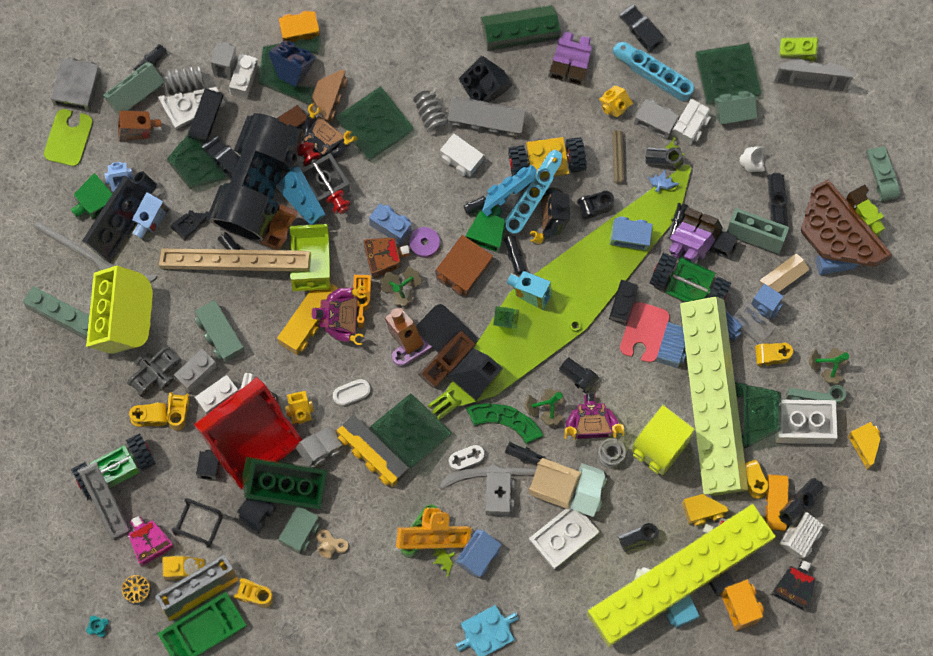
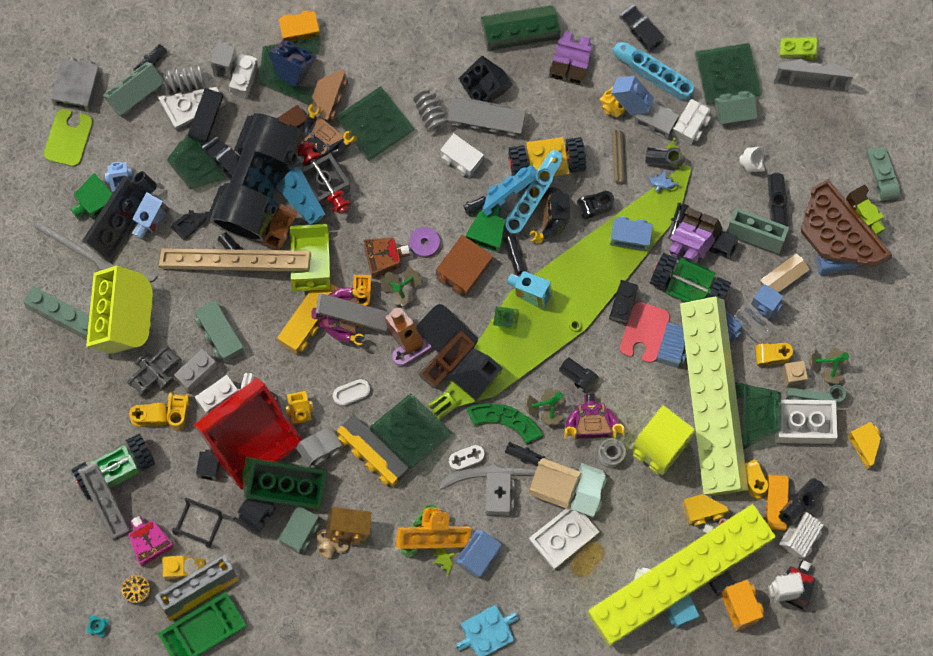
dark orange torso [118,111,161,142] -> none
yellow piece [233,578,274,608] -> none
medium blue brick [369,203,411,245] -> none
black piece [618,523,658,552] -> none
none -> light grey tile [316,293,389,331]
none -> pearl gold brick [325,506,372,545]
none -> clear yellow tile [570,541,603,577]
none -> medium blue piece [611,76,654,115]
none -> white brick [768,572,803,602]
none -> tan brick [782,361,808,388]

